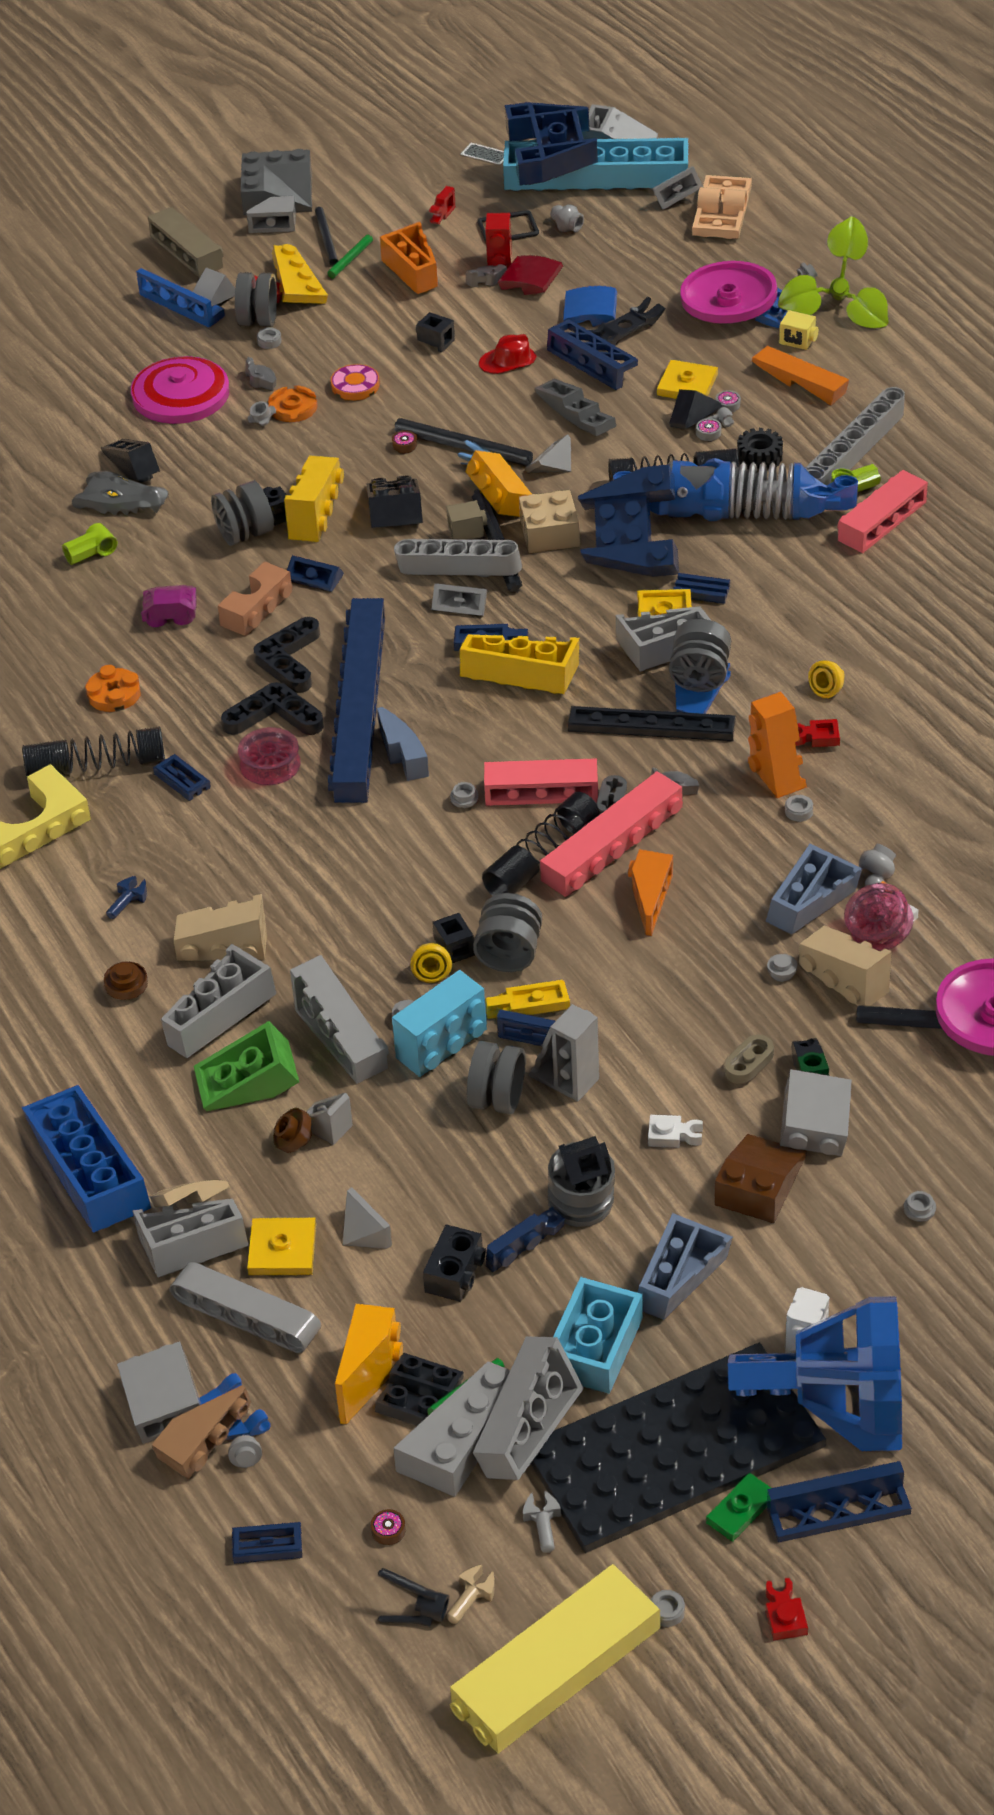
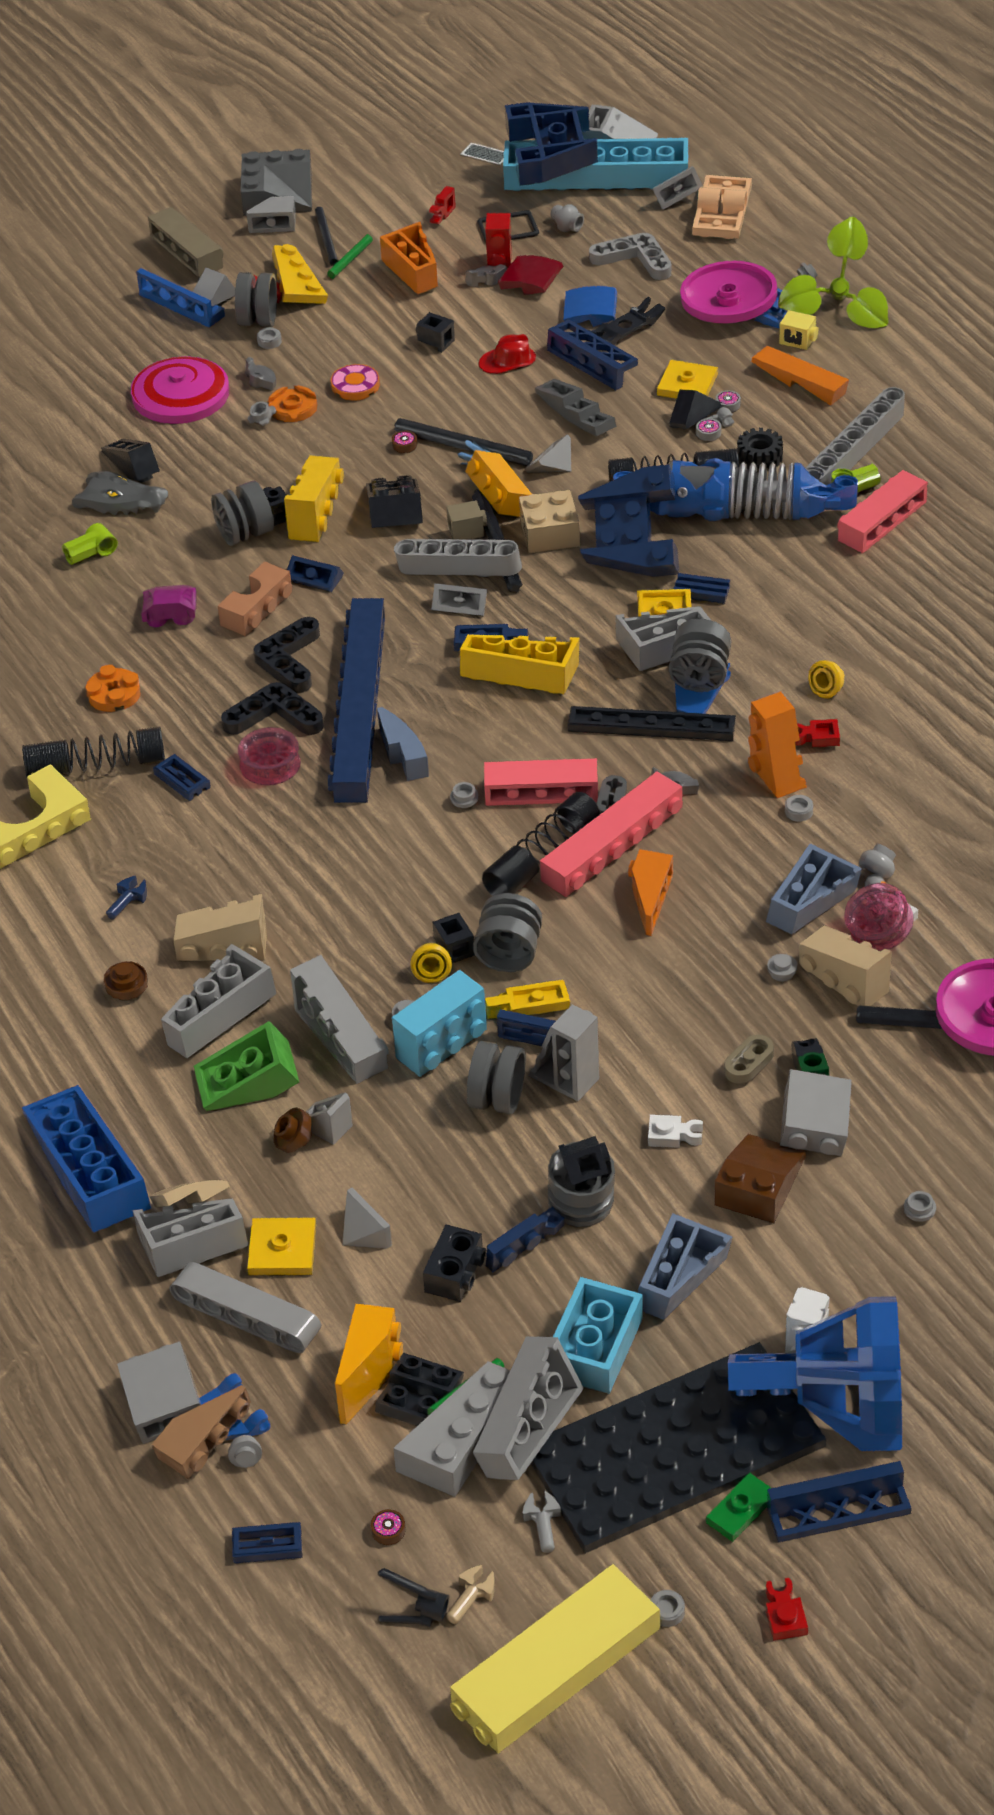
none -> light grey beam [589,233,672,280]

